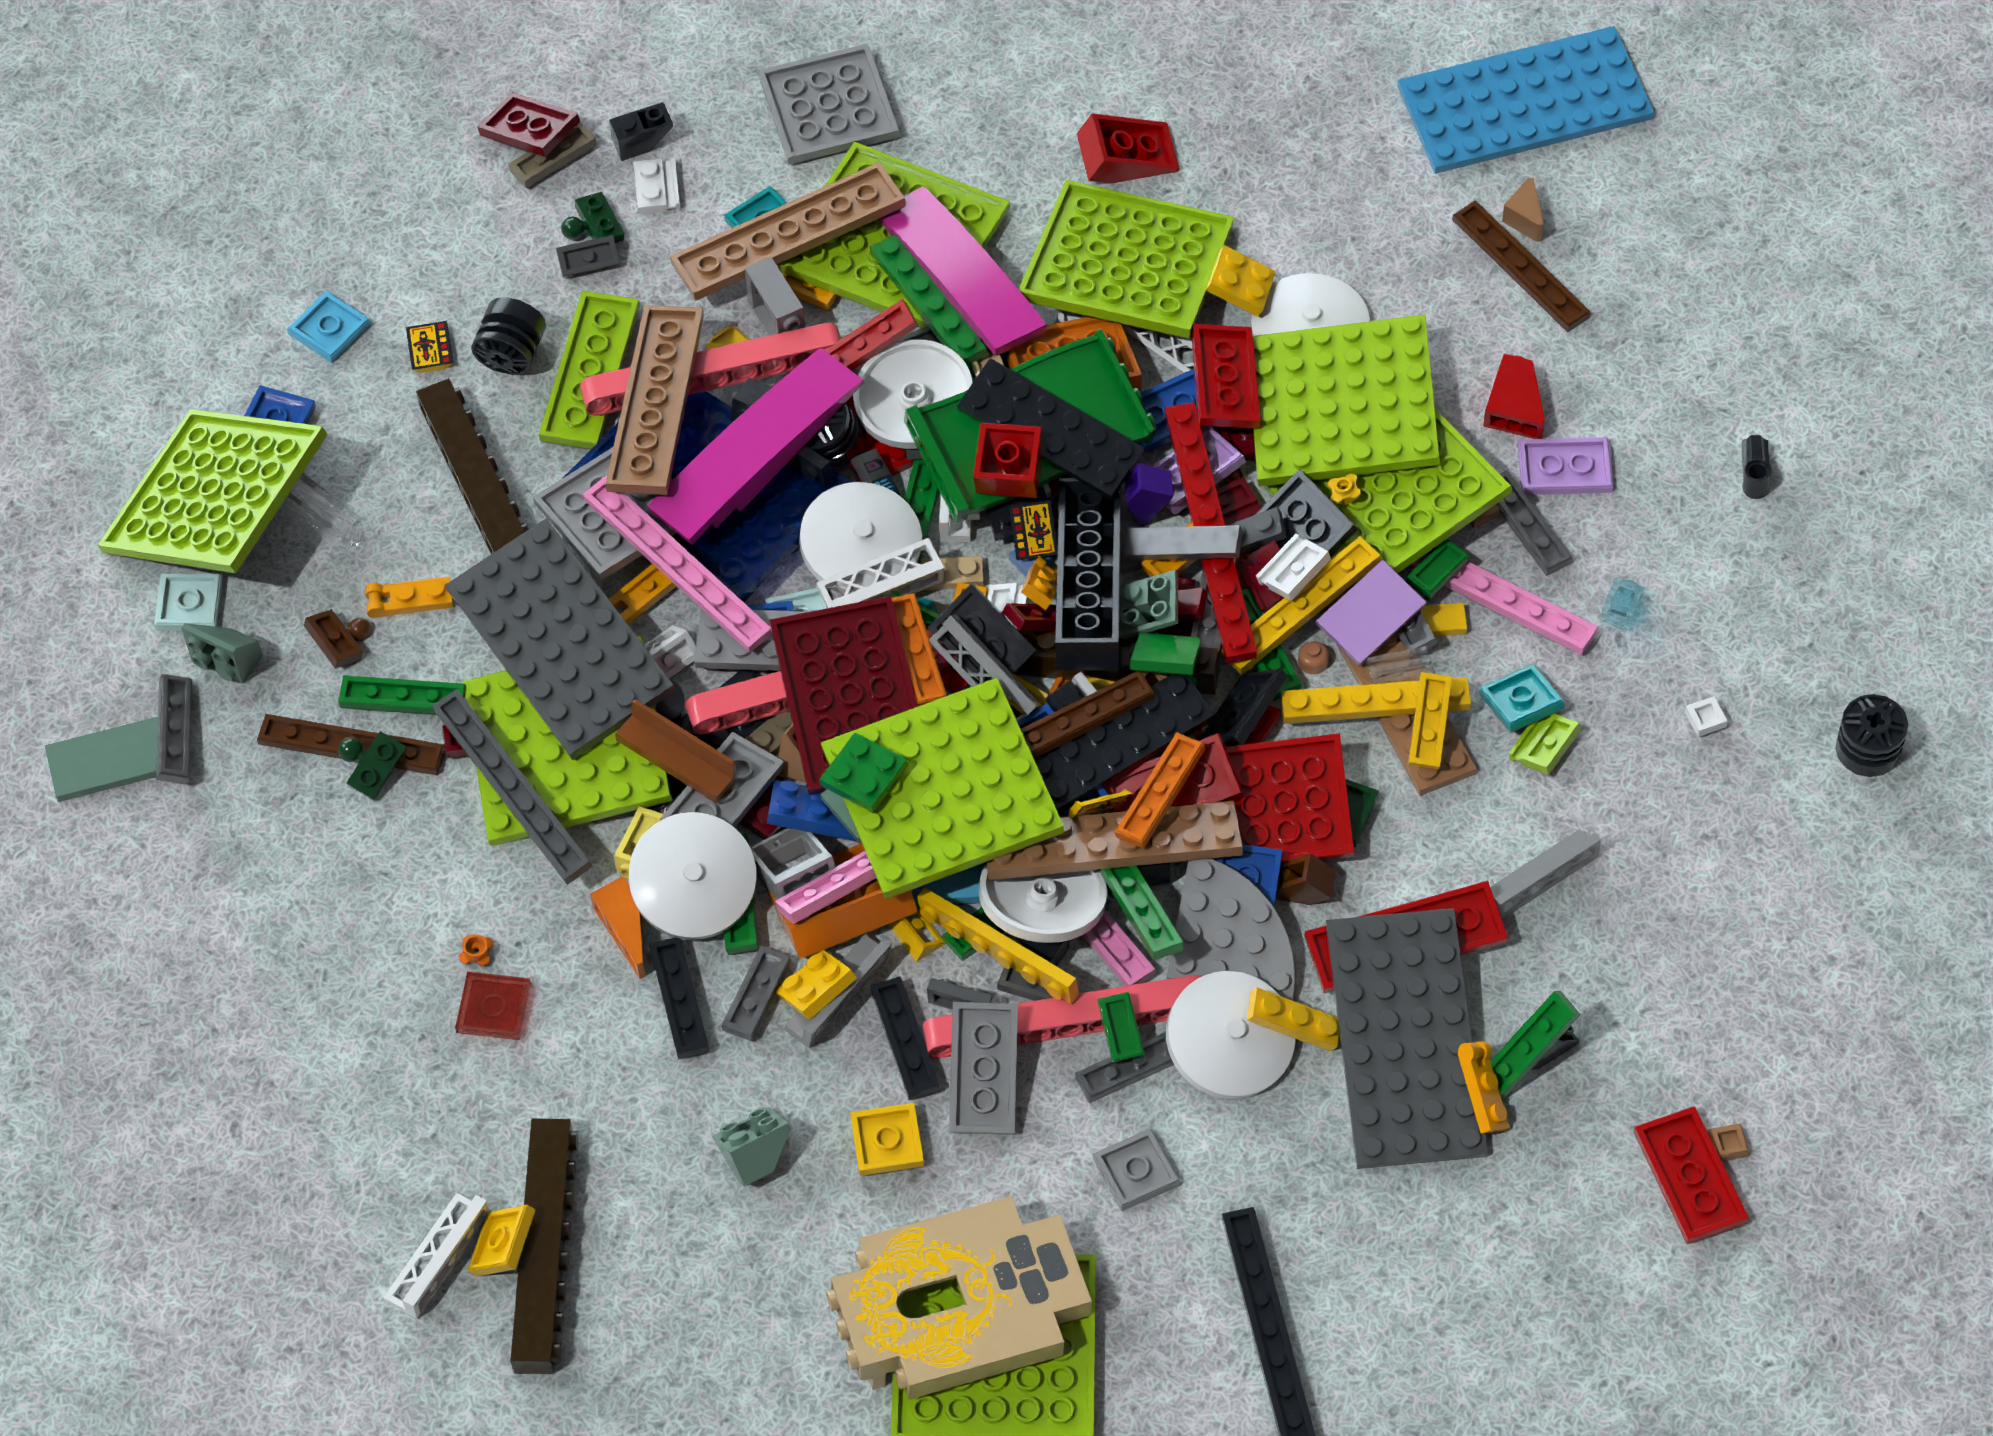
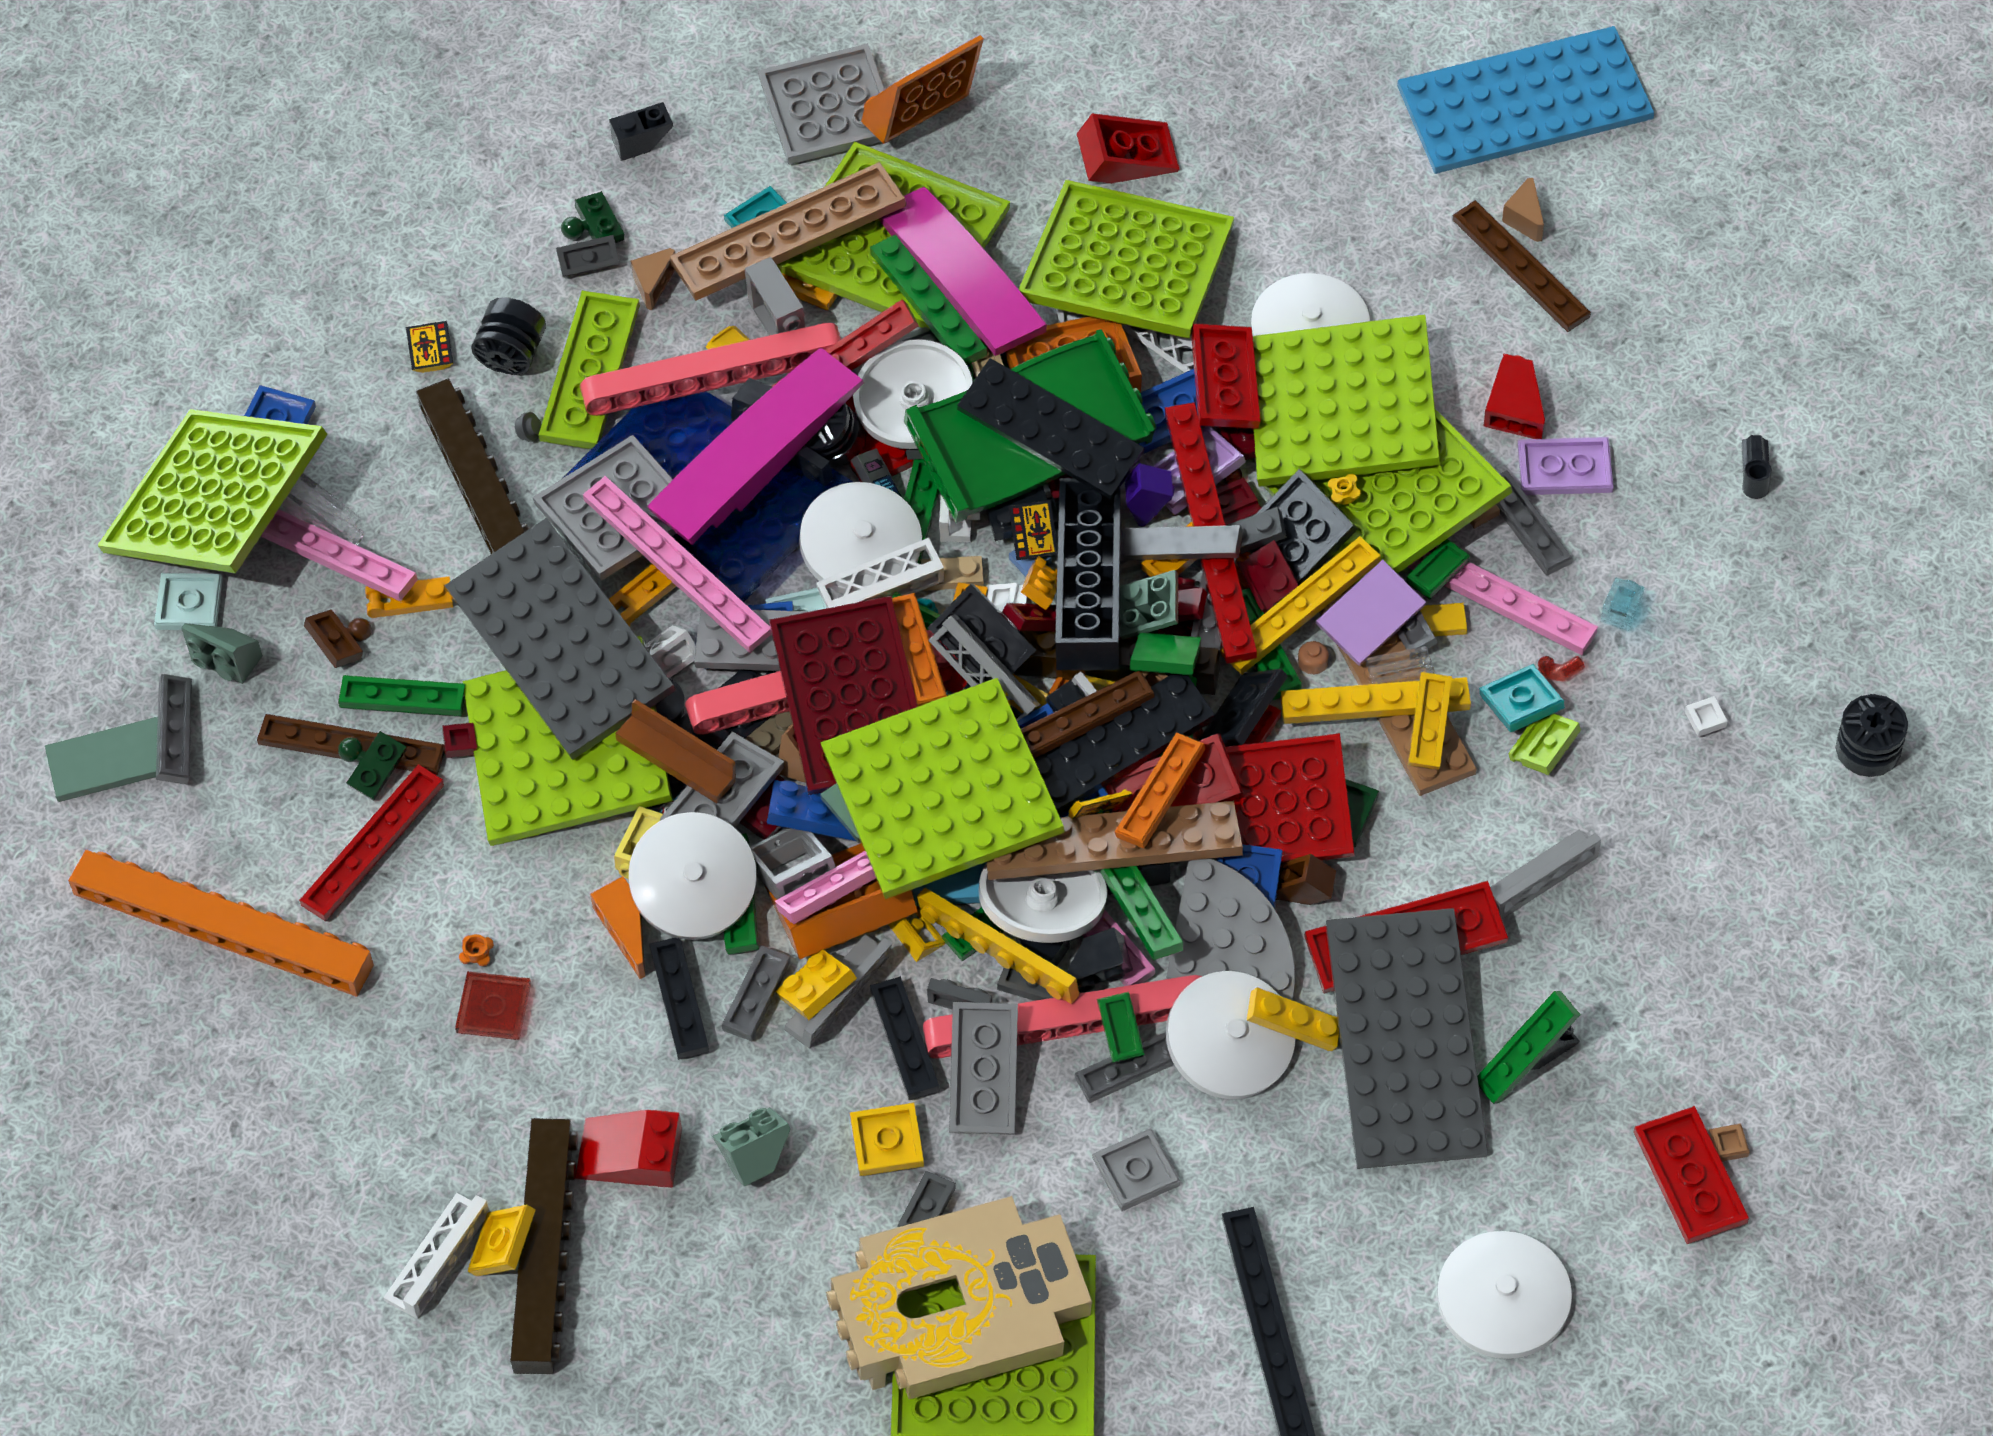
medium azure tile [287,291,371,363] -> none
dark grey plate [431,689,593,885] -> none
dark red plate [477,92,581,157] -> none
dark tan plate [508,122,597,188] -> none
medium nougat plate [606,305,704,495] -> none
white plate [633,157,680,214] -> none
green plate [819,733,909,813] -> none
red slope [973,423,1042,498] -> none
yellow plate [1206,245,1276,317] -> none
white plate [1256,534,1331,601] -> none
light orange plate [1458,1041,1510,1134] -> none
none -> orange brick [68,850,374,997]
none -> bright pink plate [261,509,418,601]
none -> red plate [299,764,444,922]
none -> dark grey plate [515,412,542,442]
none -> red slope [576,1110,682,1188]
none -> medium nougat slope [631,248,675,310]
none -> orange slope [861,35,984,144]
none -> dark grey plate [897,1171,956,1227]
none -> black slope [1067,927,1133,993]
none -> white dish [1437,1231,1572,1359]
none -> clear red arm [1537,656,1585,682]

